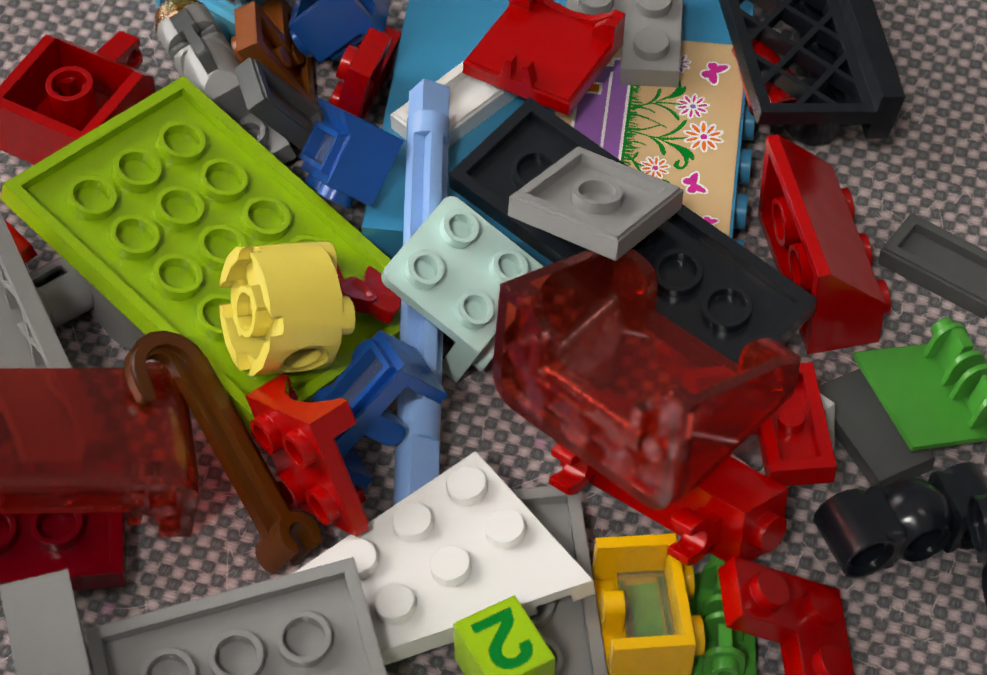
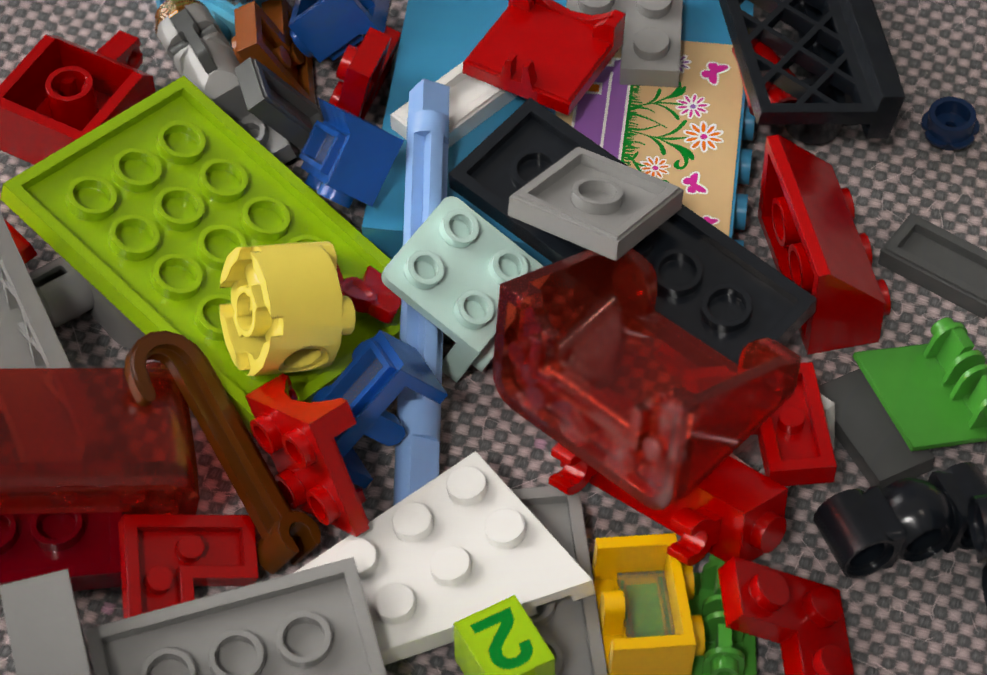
none -> red plate [118,514,259,619]
none -> dark blue plate [921,97,980,151]

